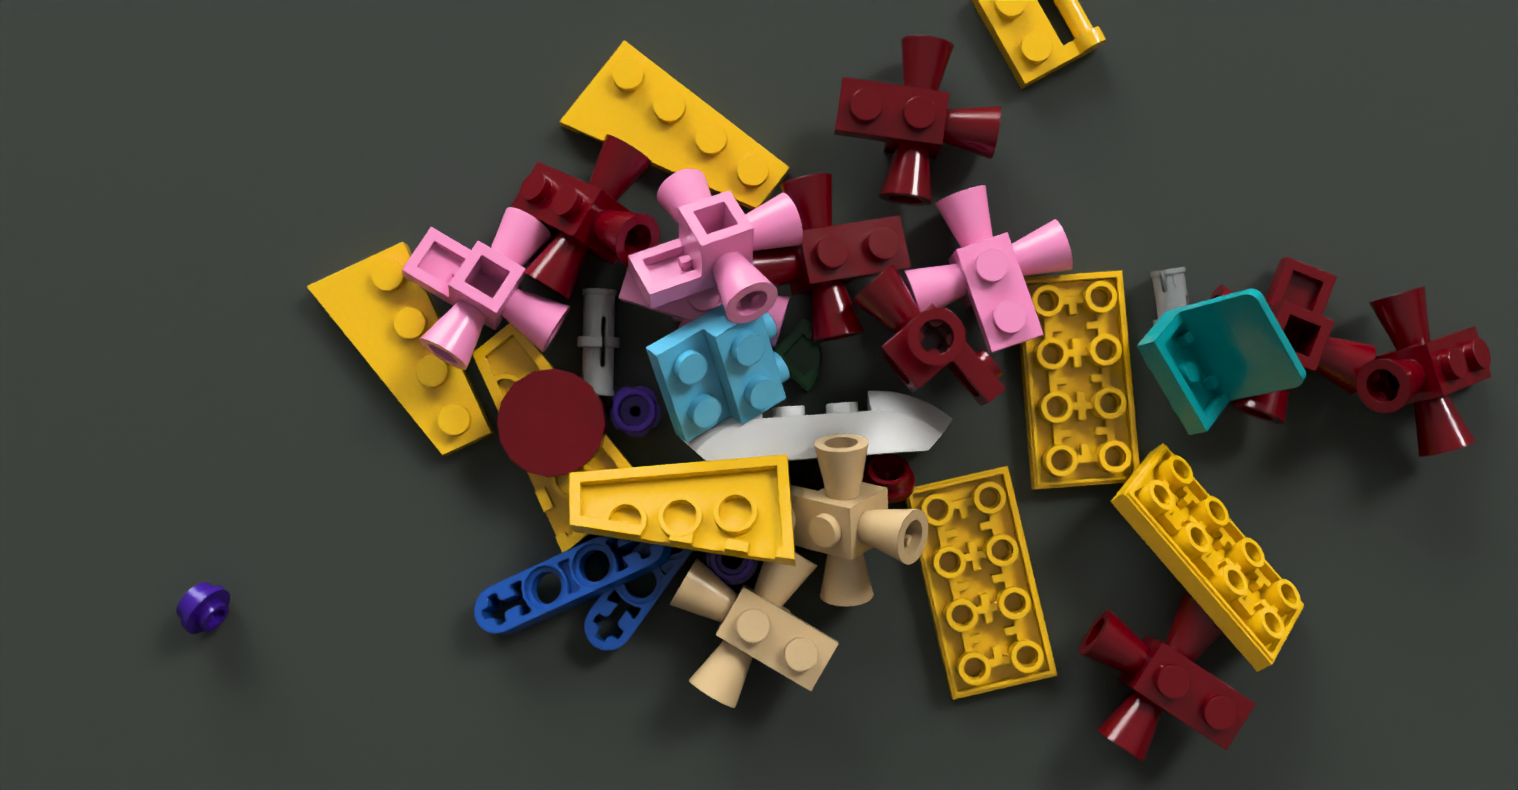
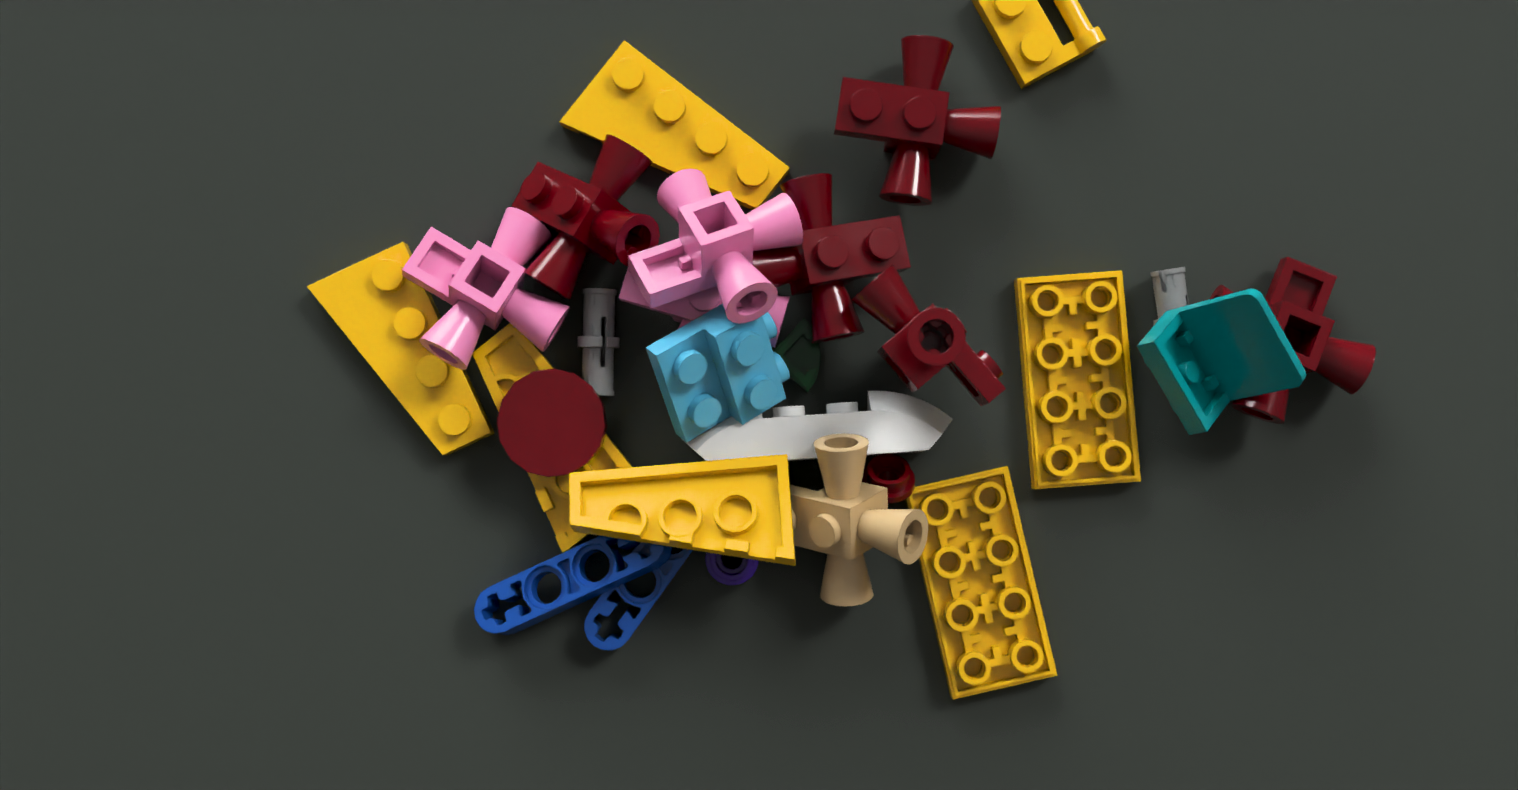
dark purple plate [176,582,230,634] -> none
dark purple plate [609,386,662,438] -> none
tan brick [670,552,839,708] -> none
bright pink brick [902,185,1073,354] -> none
dark red brick [1079,594,1256,762] -> none
yellow tile [1110,443,1304,672] -> none
dark red brick [1356,286,1492,457] -> none

